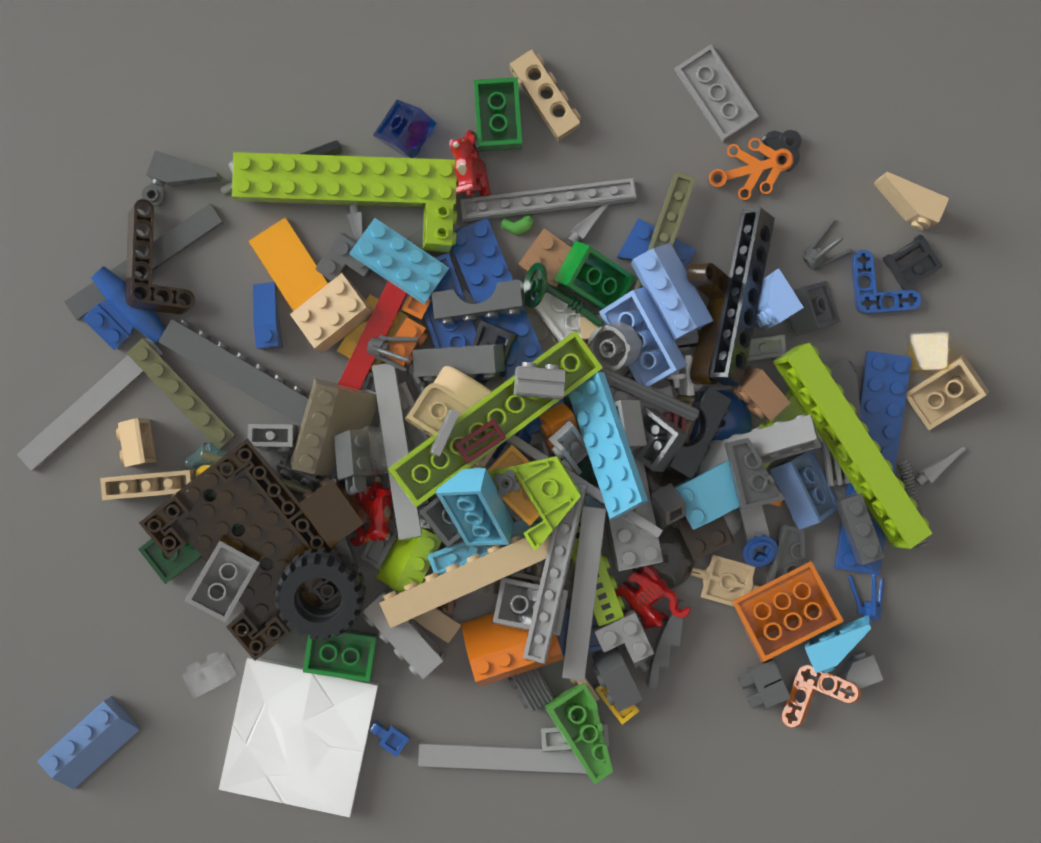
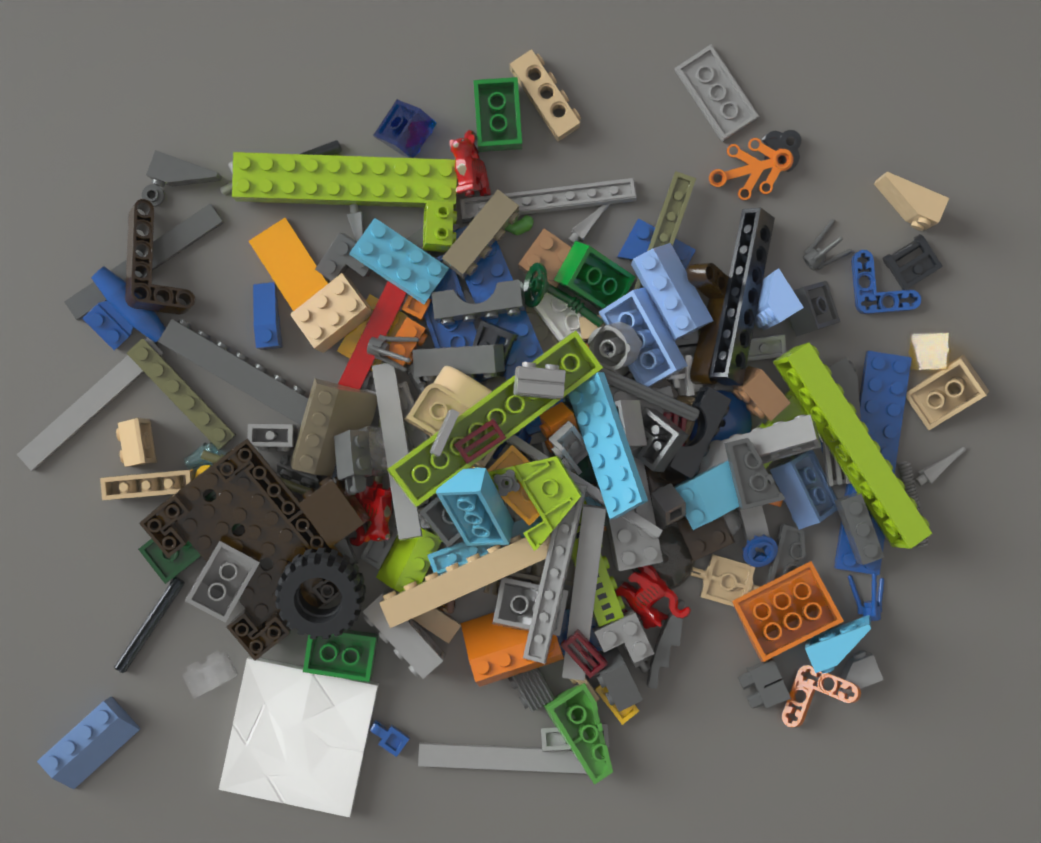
none -> black axle [114,577,185,673]
none -> dark tan brick [442,190,520,279]
none -> dark red tile [561,629,608,678]

